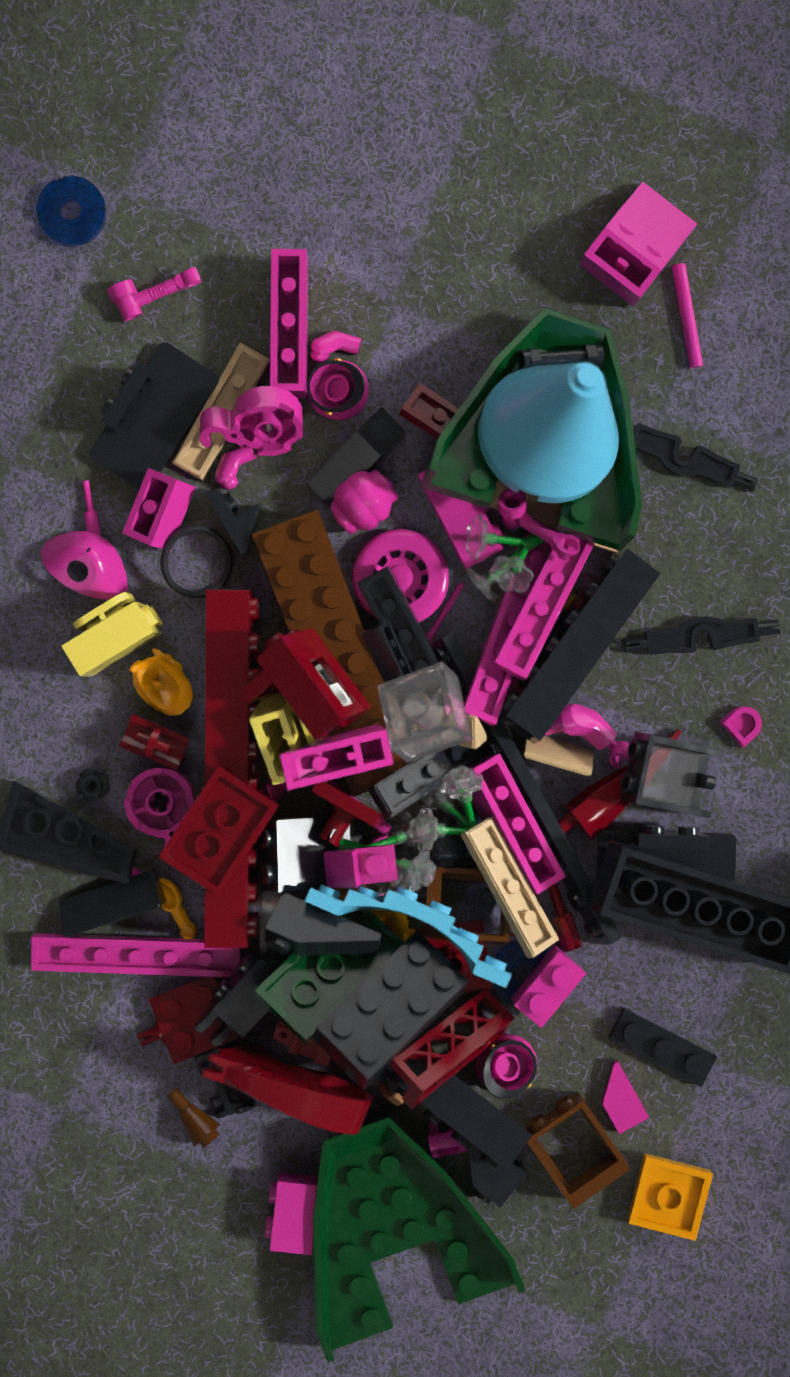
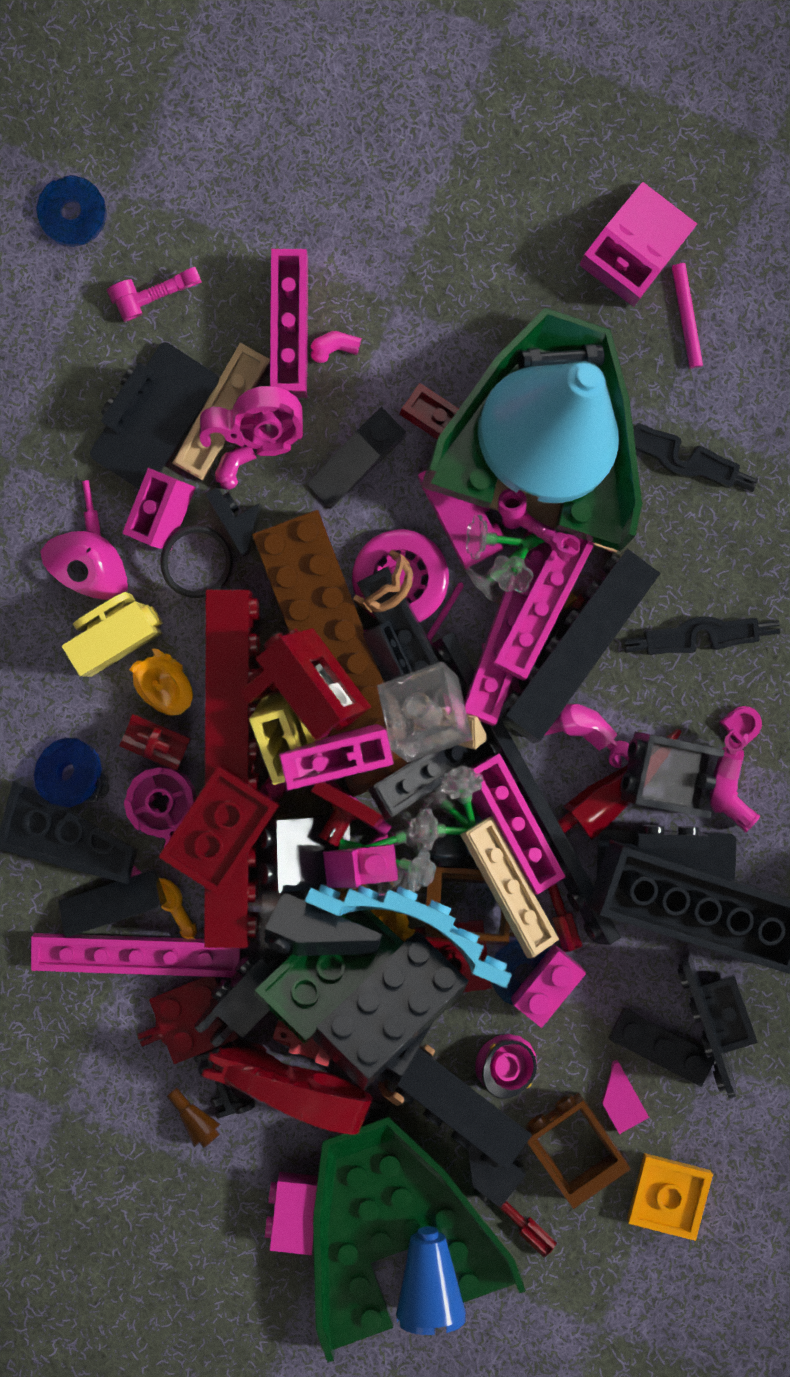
dark pink piece [307,358,369,420] -> none
dark pink hair [330,470,399,535] -> none
dark red fence [390,988,514,1109] -> none
dark pink tile [428,1122,467,1159] -> none
tan slope [521,736,594,776] -> none
none -> clear blue tile [34,737,102,807]
none -> medium nougat helmet [353,550,413,613]
none -> blue cone [396,1227,466,1335]
none -> dark red axle [497,1201,557,1258]
none -> black bracket [677,952,758,1099]
none -> dark pink arm [710,729,760,833]

